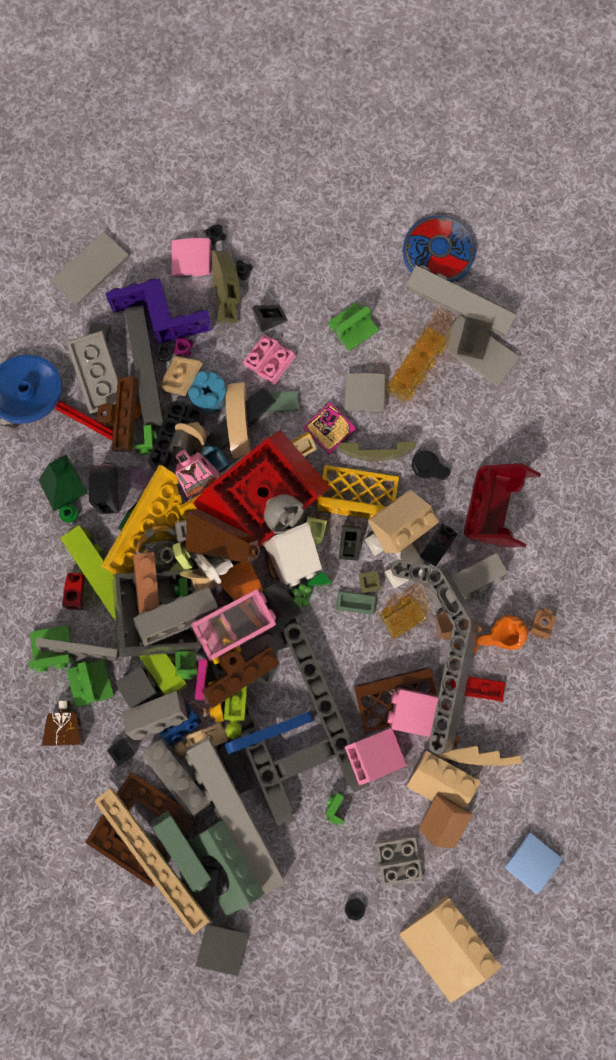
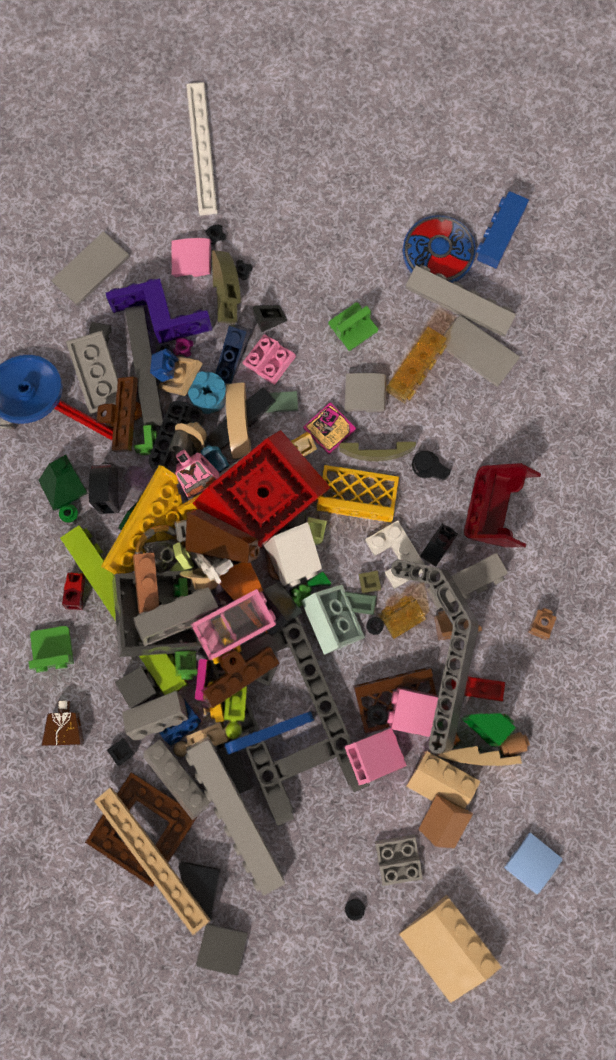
light grey tile [35,638,118,661] -> none
bright green bracket [67,659,114,707] -> none
sand green slope [151,811,211,892] -> none
sand green arch [188,820,265,915] -> none
light grey cylinder [264,494,303,535] -> none
bright green bracket [325,792,344,826] -> none
pearl dark grey slope [339,525,362,561] -> none
tan slope [368,490,439,553] -> none
clear smoke plate [457,317,493,360] -> none
orange hair [464,614,528,655] -> none
none -> blue brick [150,349,178,382]
none -> white tile [187,82,217,216]
none -> dark blue slope [215,324,251,384]
none -> light aqua slope [301,585,365,655]
none -> black bush [366,617,384,635]
none -> black plate [367,705,387,725]
none -> green slope [461,713,516,746]
none -> blue brick [476,191,529,269]
none -> medium nougat brick [499,732,530,757]

